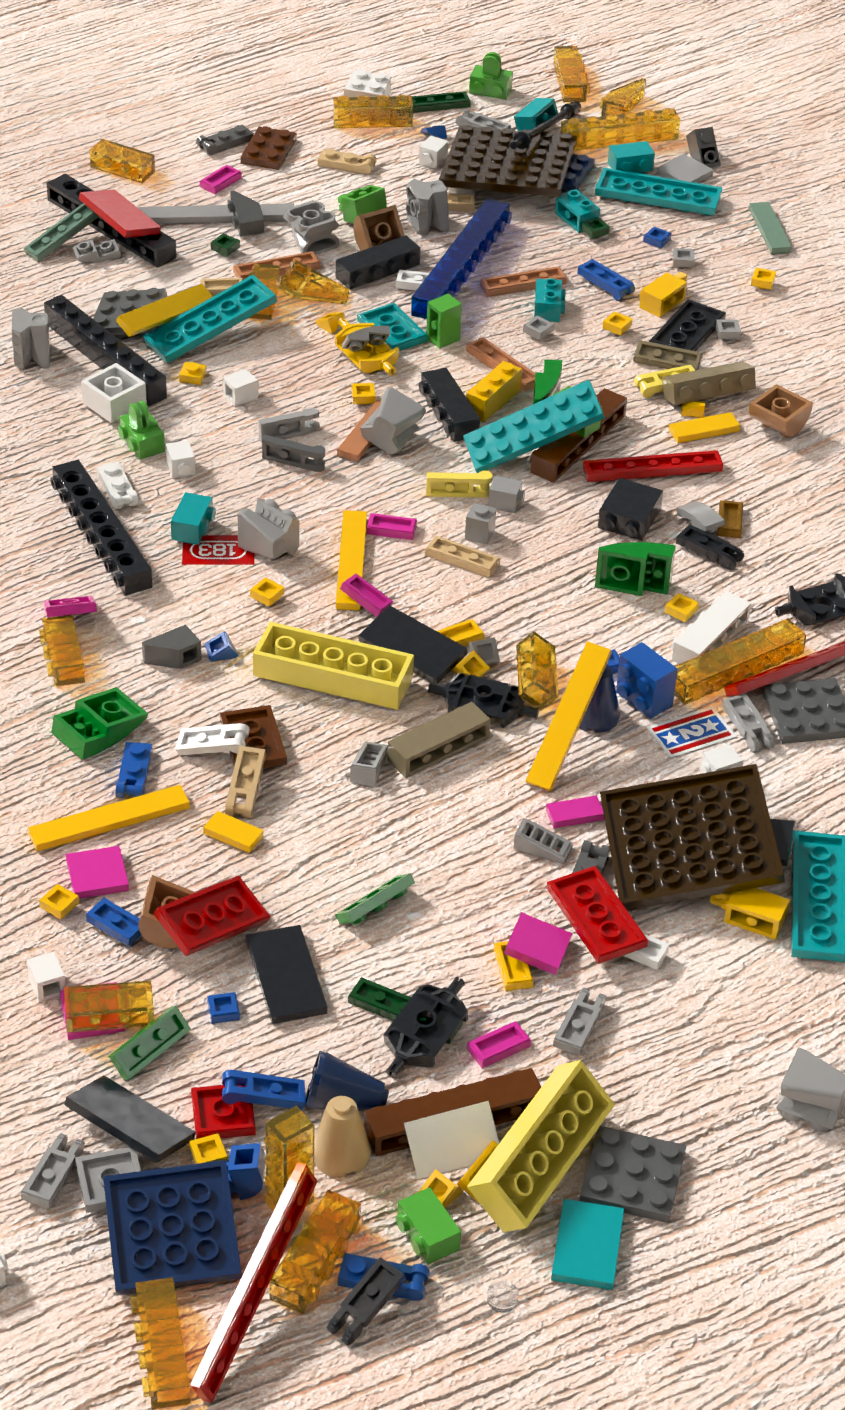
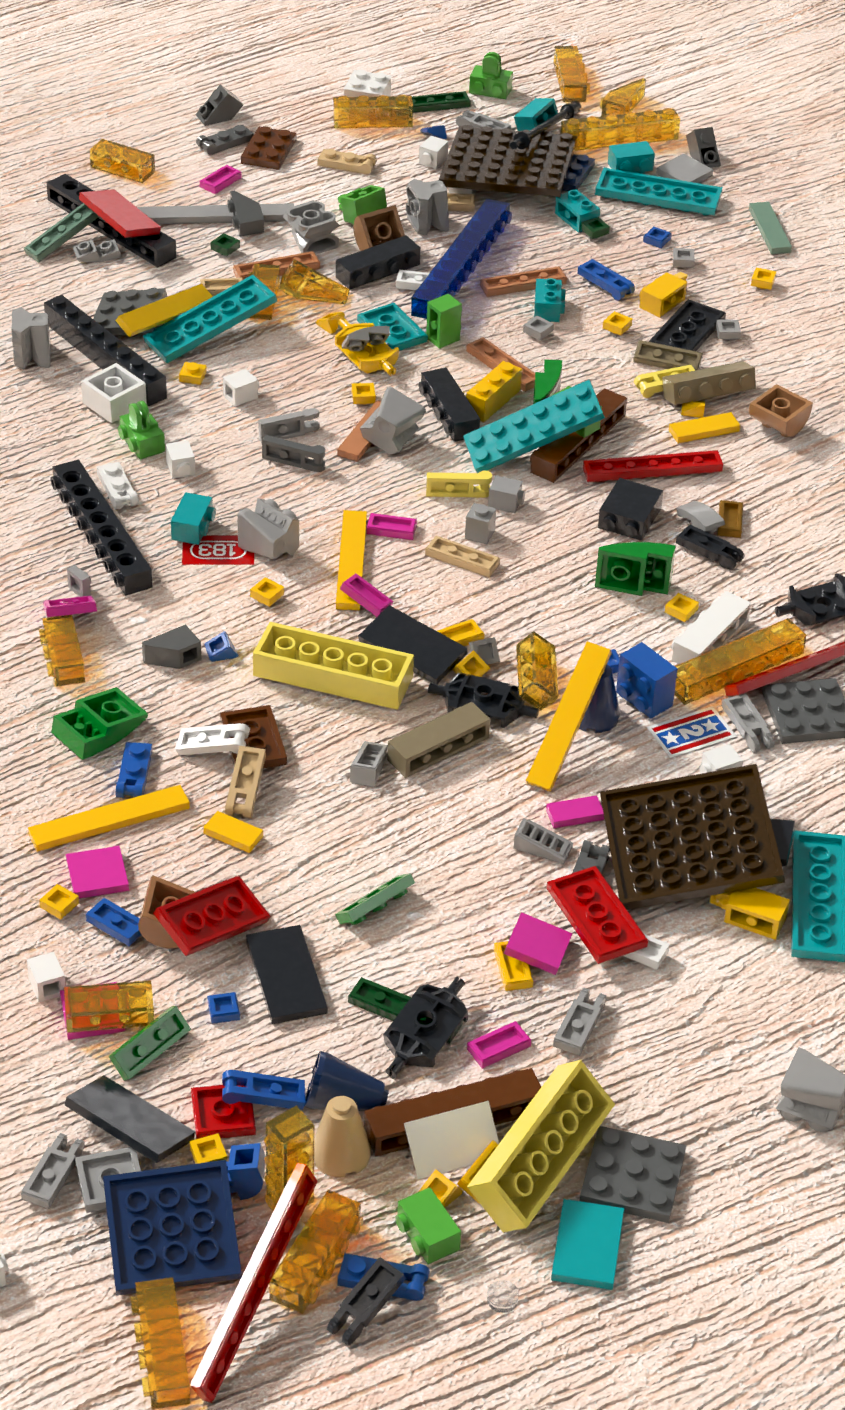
none -> light grey plate [67,565,91,597]
none -> dark grey slope [195,84,244,126]

